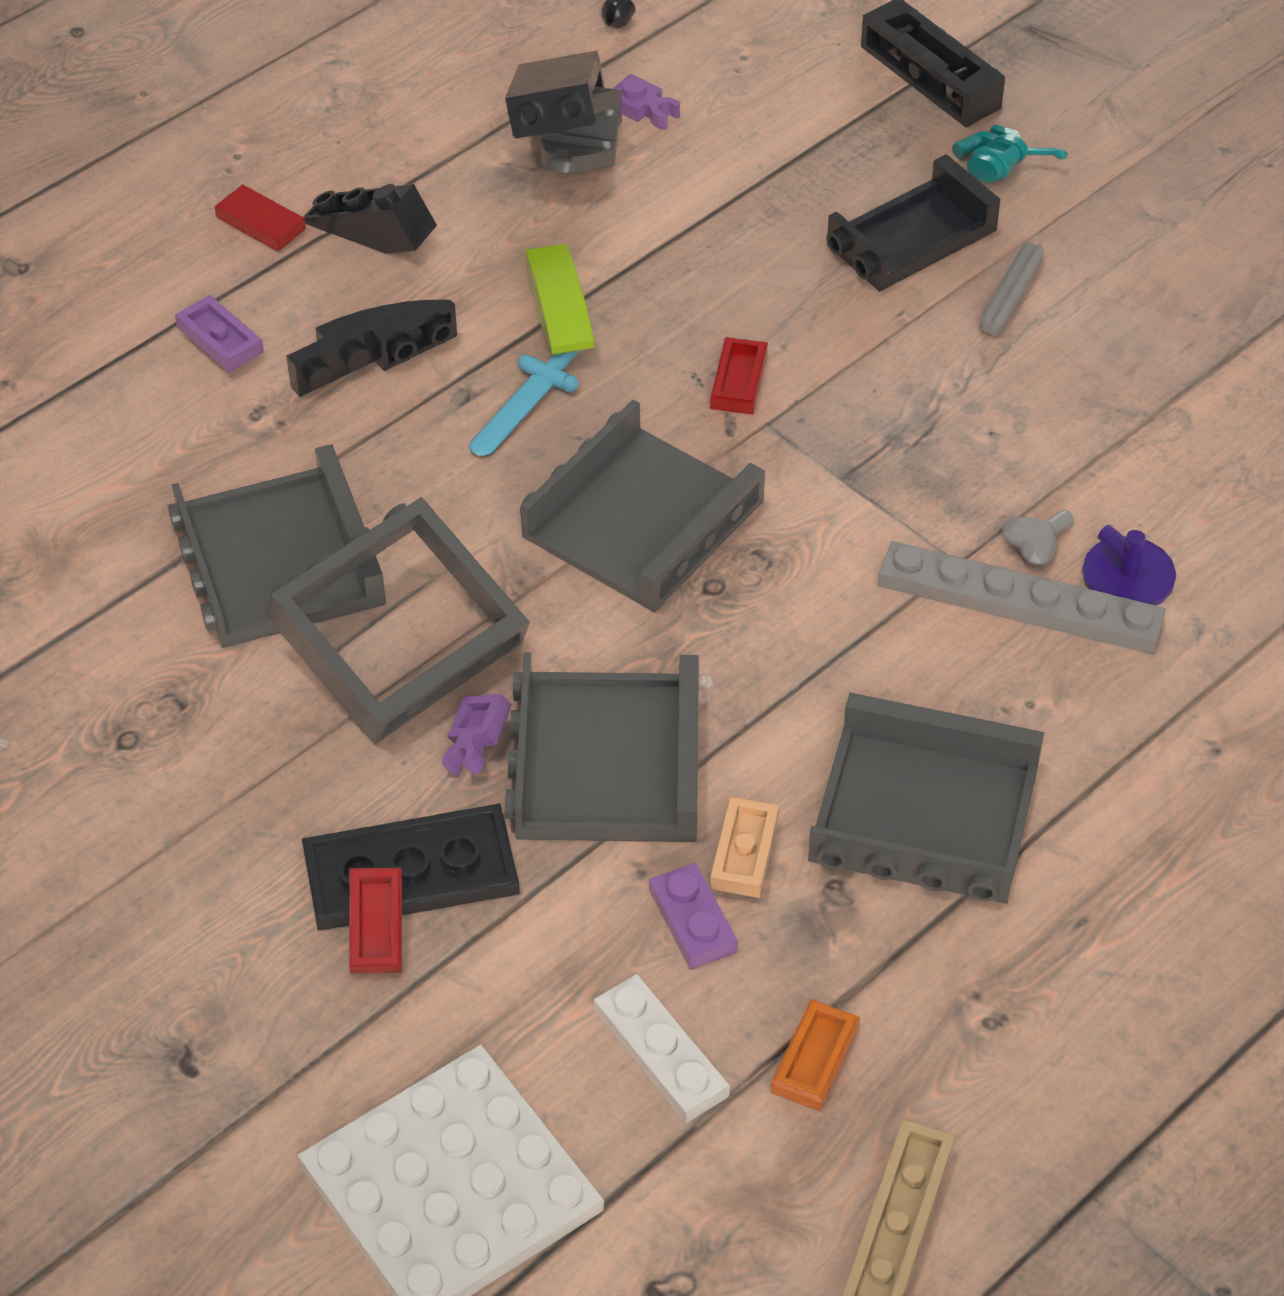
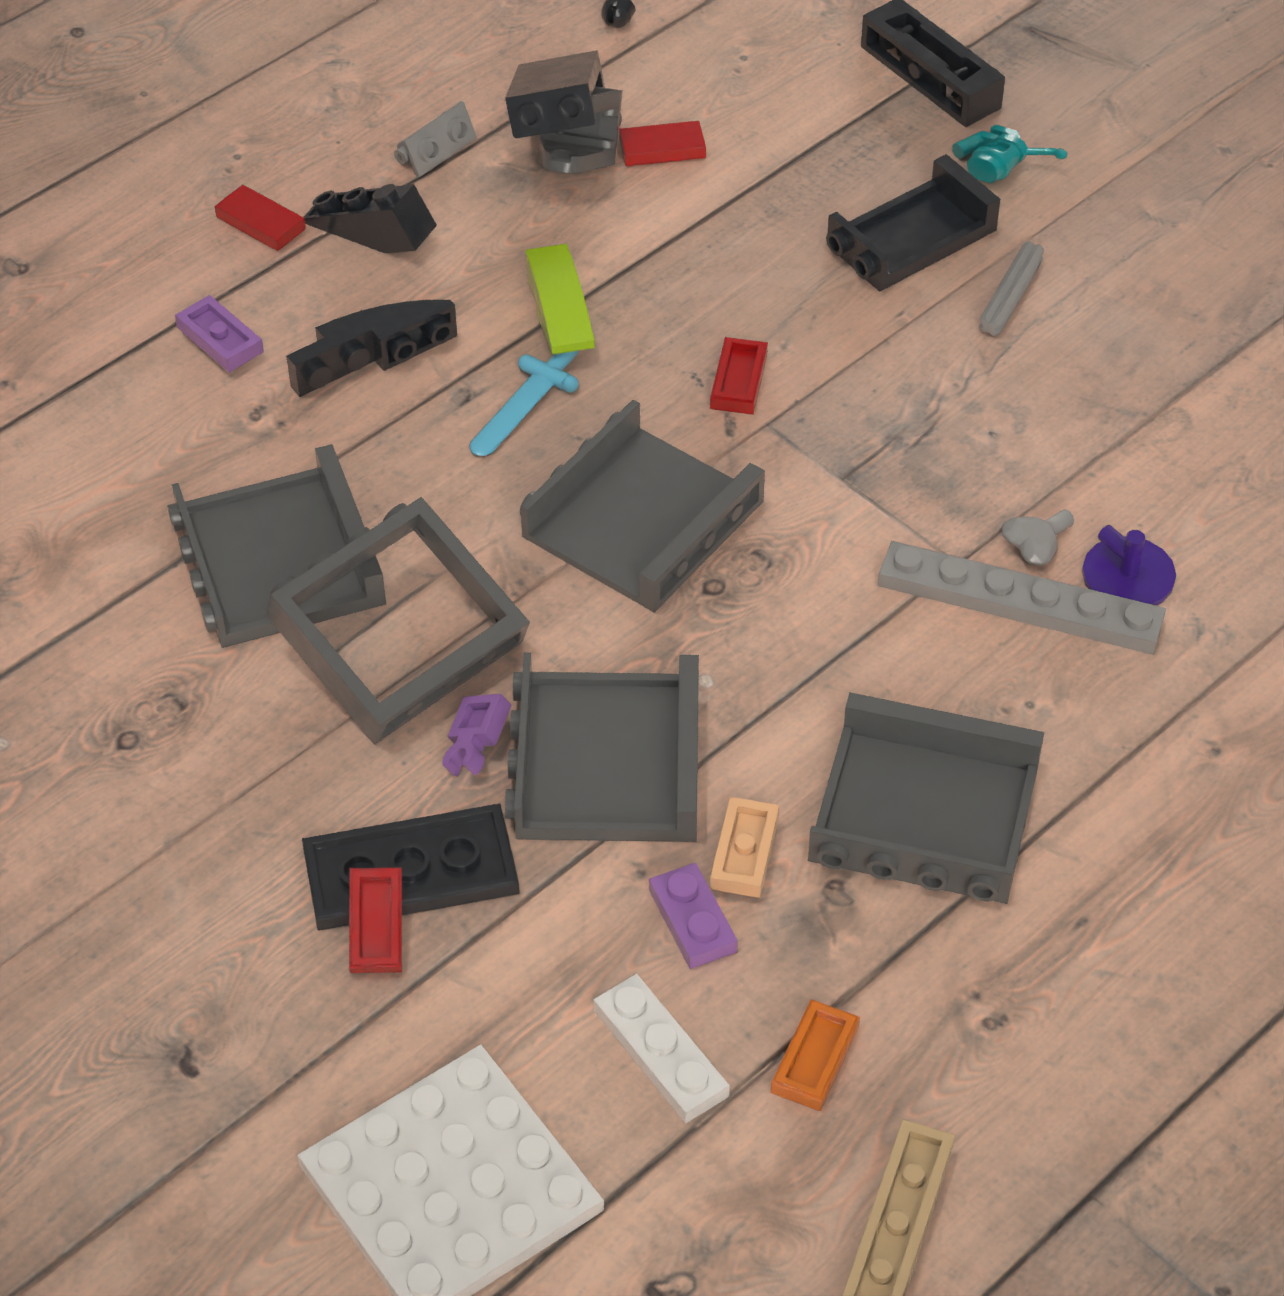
medium lavender plate [613,74,680,130] -> none
none -> light grey hinge [394,101,477,177]
none -> red tile [619,120,706,166]

